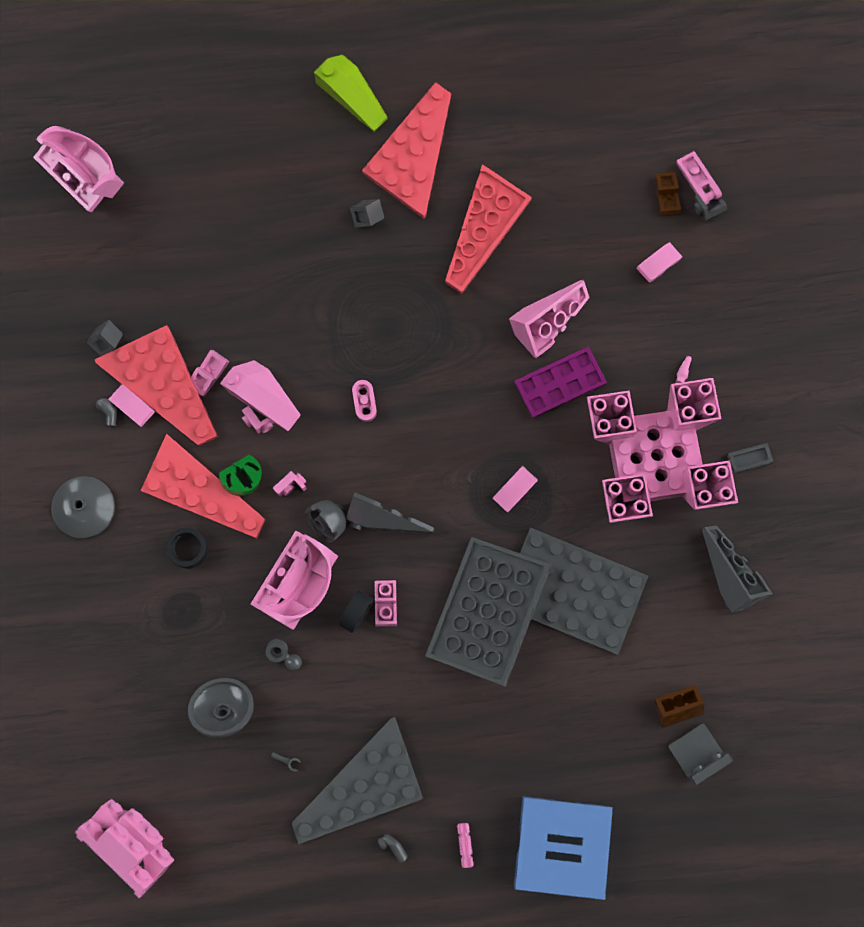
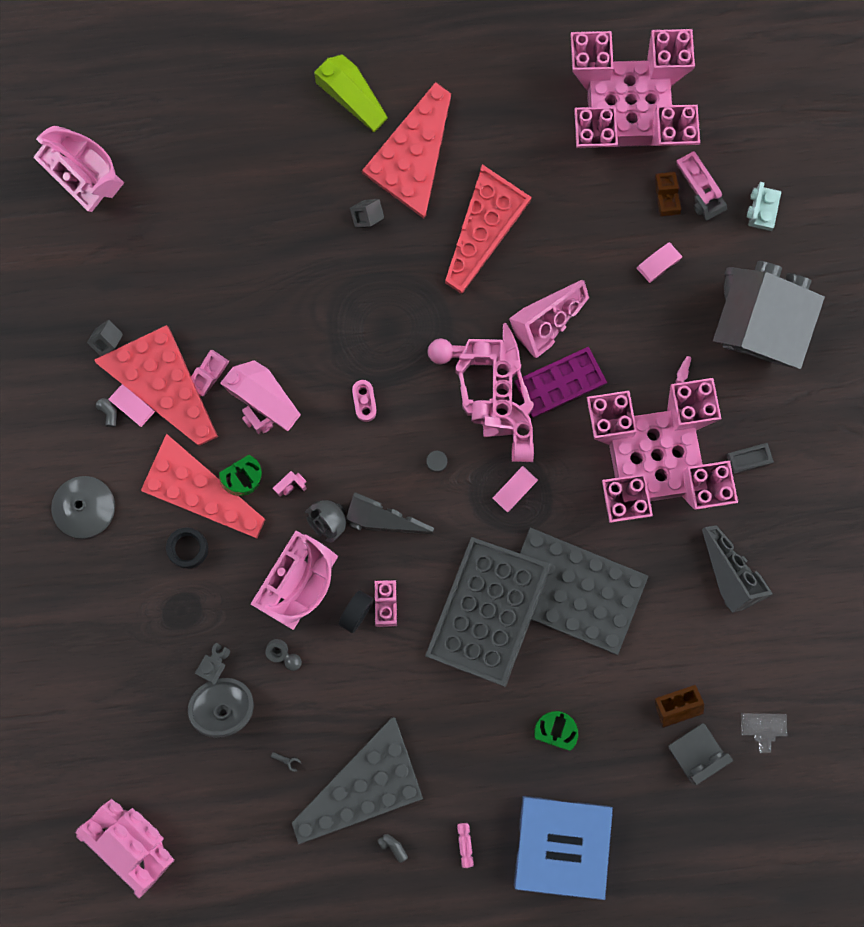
none -> dark grey plate [195,643,230,684]
none -> dark grey tile [427,451,447,472]
none -> bright pink piece [428,323,534,462]
none -> green piece [534,711,578,751]
none -> bright pink slope [571,29,700,148]
none -> piece [713,261,825,369]
none -> clear hinge [741,713,787,753]
none -> light aqua bracket [747,182,781,231]

